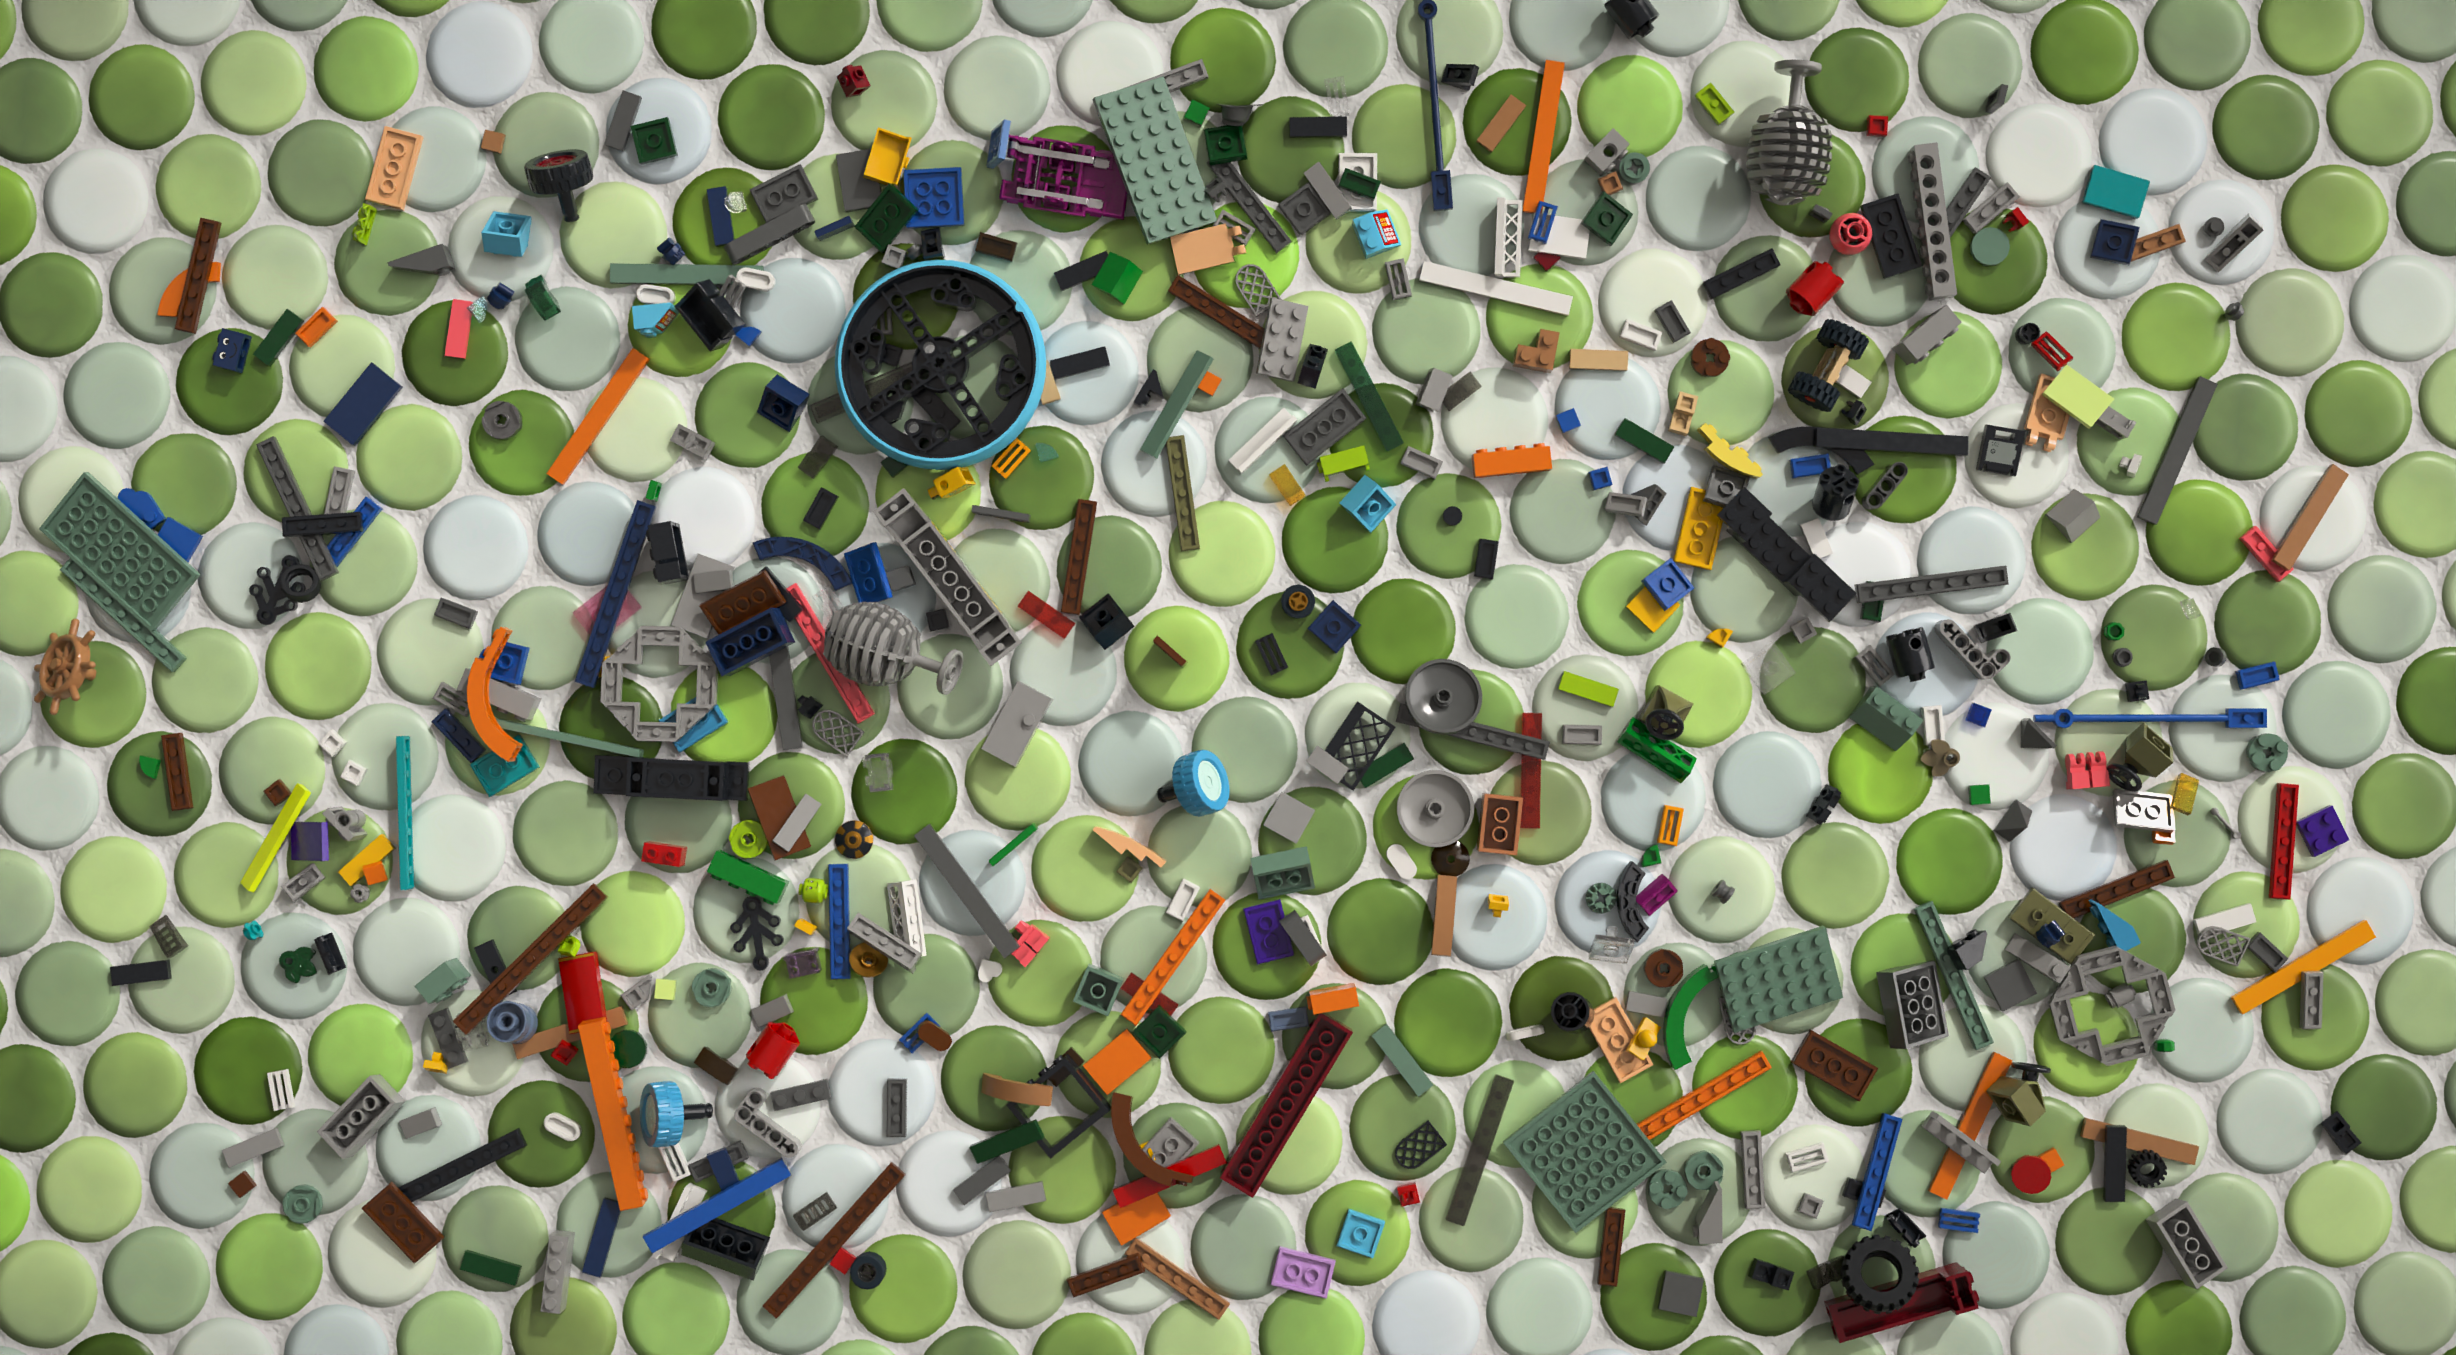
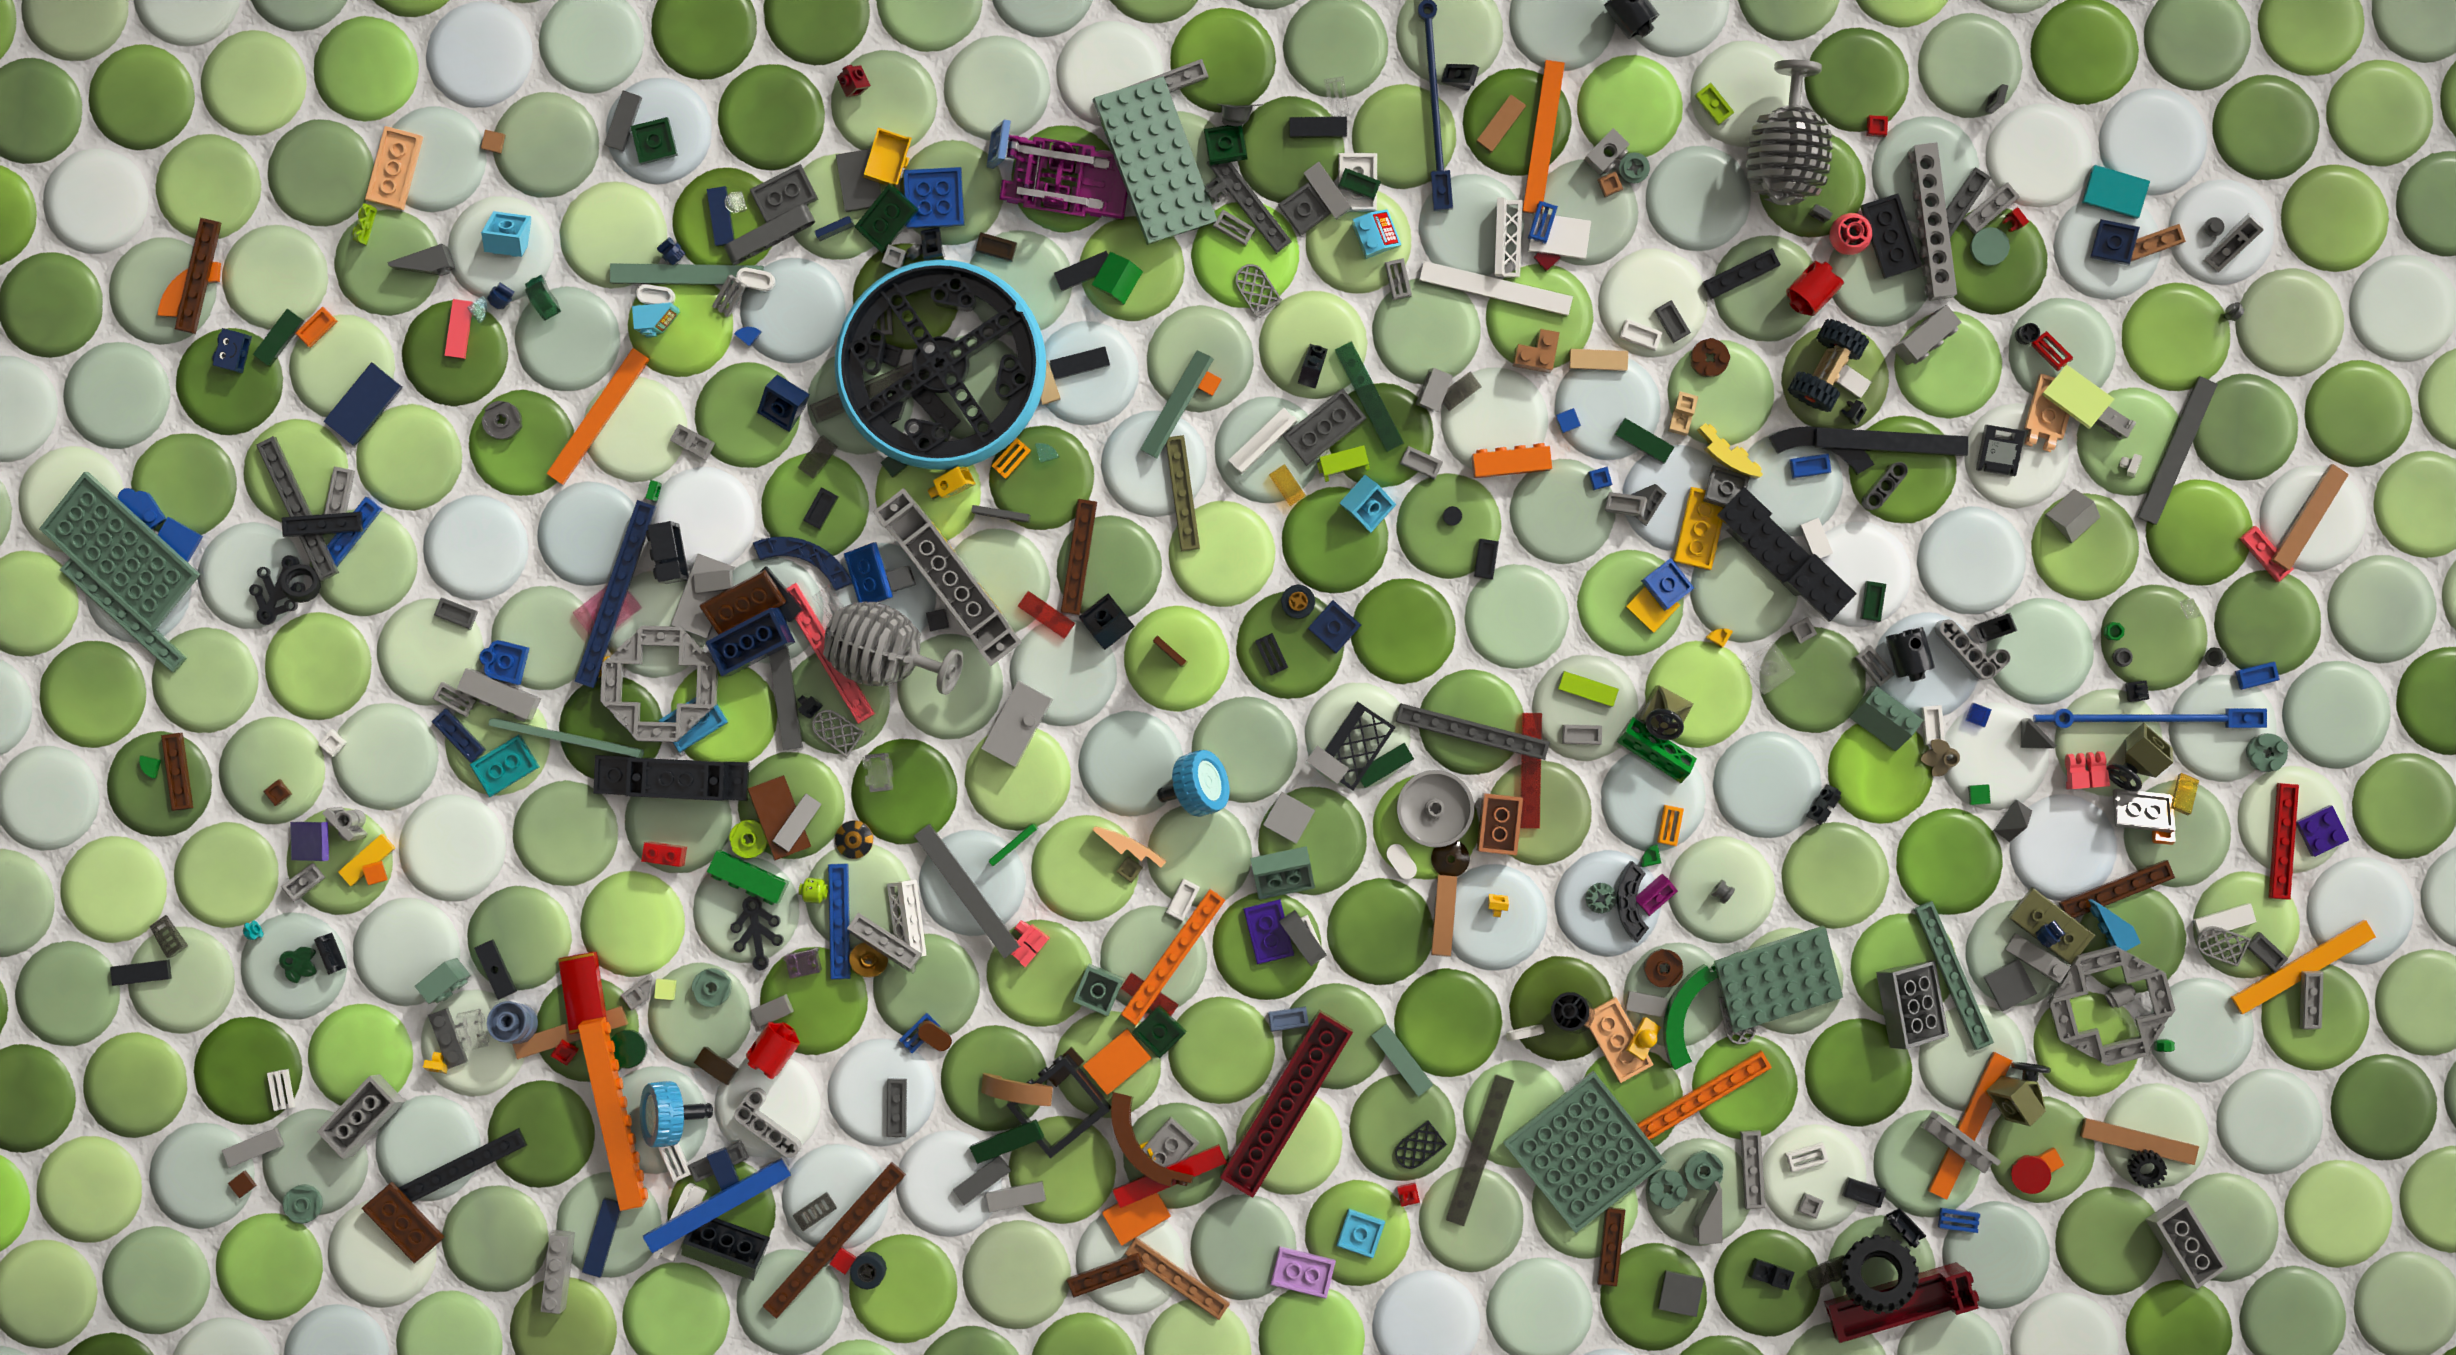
medium nougat piece [34,619,96,715] -> none
neon yellow tile [240,783,311,892] -> none
white tile [340,760,368,786] -> none
light grey plate [350,884,370,903] -> none
teal tile [396,736,414,890] -> none
light grey slope [399,1107,442,1139] -> none
reddish brown plate [453,883,608,1035] -> none
dark green tile [460,1250,522,1286] -> none
orange arch [467,627,523,762] -> none
black wheel [524,149,593,222] -> none
white tile [544,1112,582,1141] -> none
lime tile [557,936,580,957] -> none
black piece [674,279,745,352] -> none
dark grey plate [770,1079,832,1111] -> none
yellow tile [794,918,817,935] -> none
white tile [978,958,1003,982] -> none
black slope [1134,369,1164,408] -> none
reddish brown tile [1168,275,1264,350] -> none
light nougat tile [1170,223,1246,275] -> none
green tile [1184,100,1210,126] -> none
light grey plate [1256,298,1309,382] -> none
orange brick [1306,983,1359,1015] -> none
dark grey dish [1405,659,1482,735] -> none
dark green tile [1581,191,1633,246] -> none
clear tile [1589,926,1634,964] -> none
reddish brown tile [1791,1030,1878,1102] -> none
black cylinder [1812,464,1859,521] -> none
blue tile [1851,1113,1903,1231] -> none
dark grey tile [1854,566,2009,603] -> none
slope [1946,929,1987,970] -> none
black tile [2103,1125,2127,1202] -> none
light grey hinge [2211,808,2241,839] -> none
black slope [2321,1111,2362,1154] -> none

